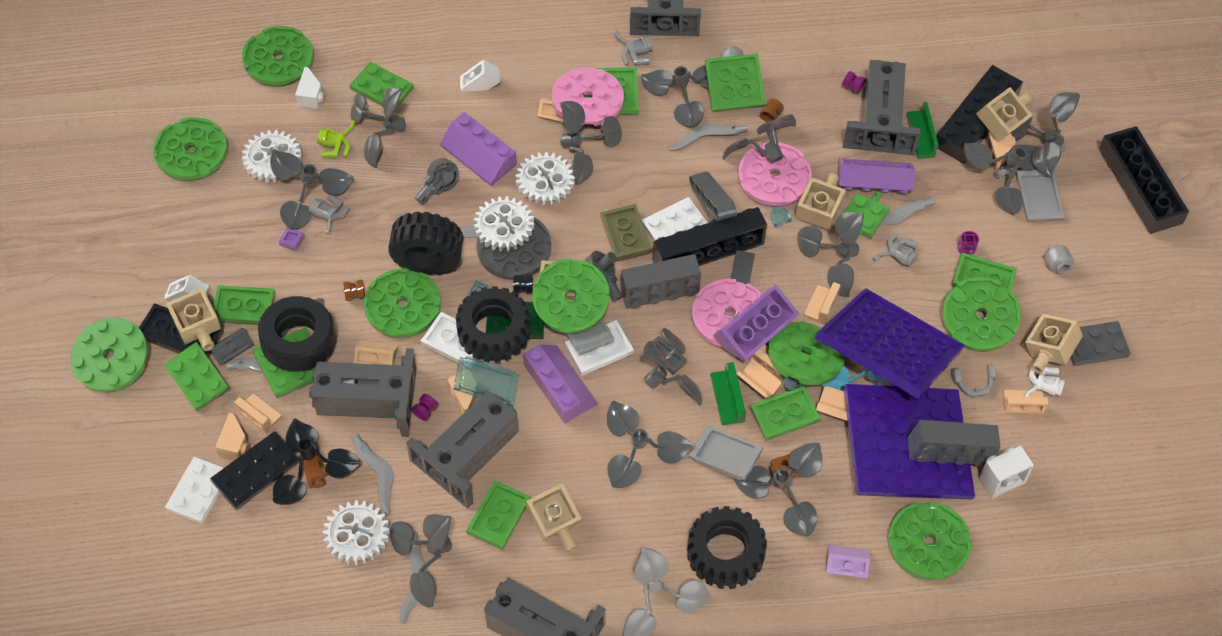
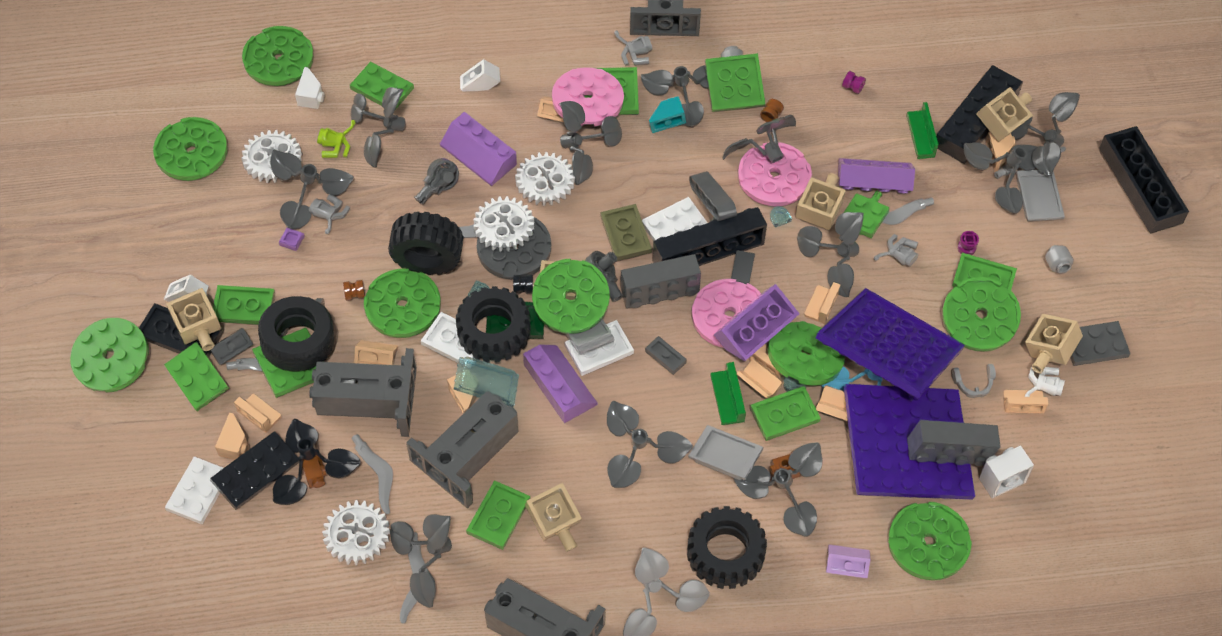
magenta wheel [411,394,439,421] -> none
dark grey plant [642,328,702,406] -> none
light grey piece [668,124,748,150] -> none
dark grey brick [843,60,920,156] -> none
none -> teal slope [649,96,686,133]

